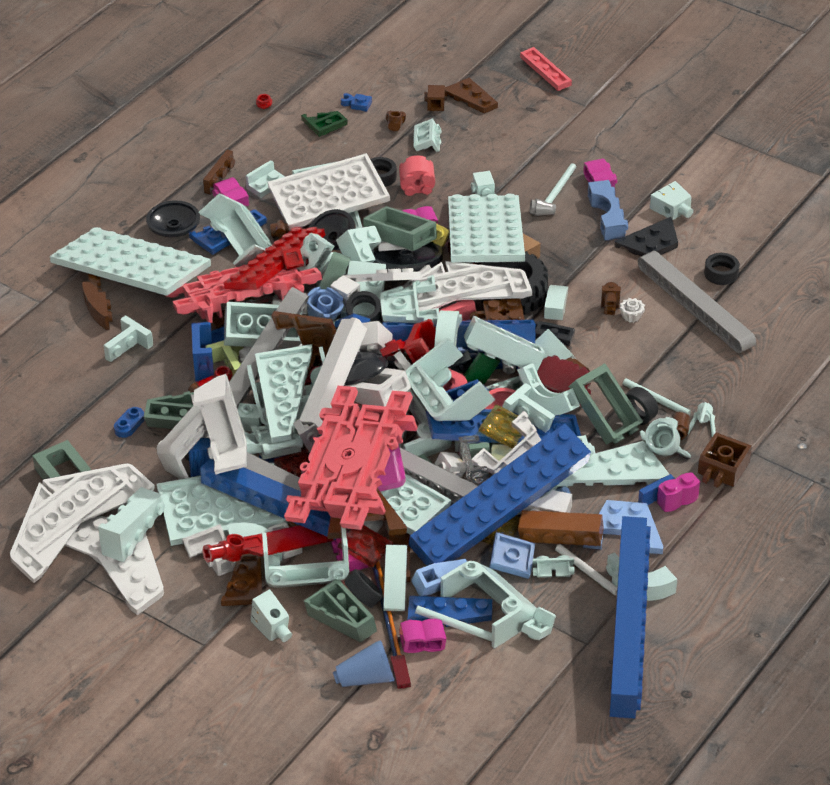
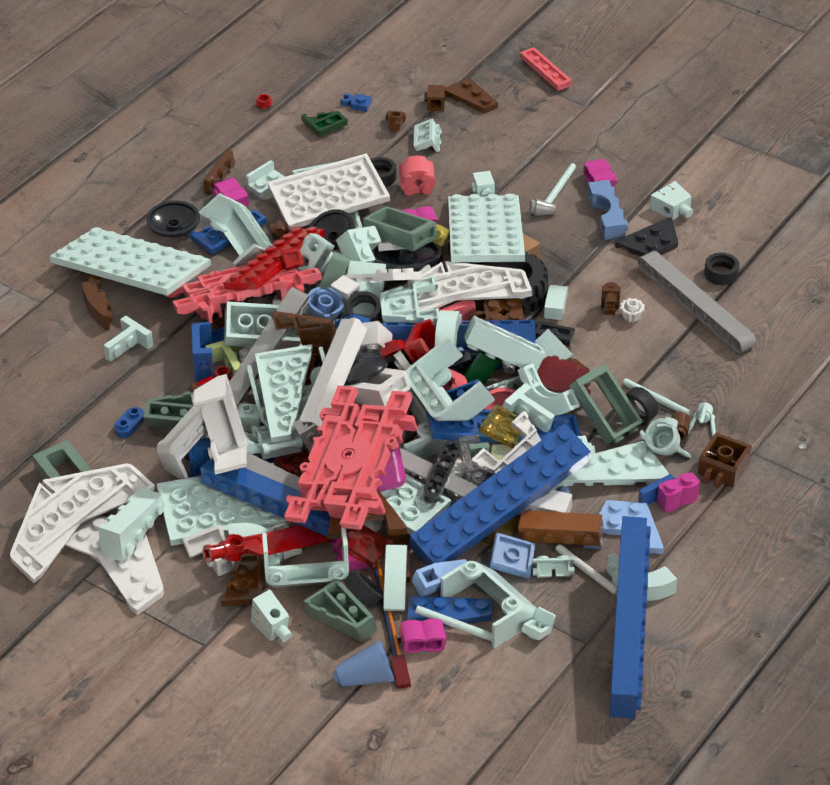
none -> black beam [423,440,461,503]

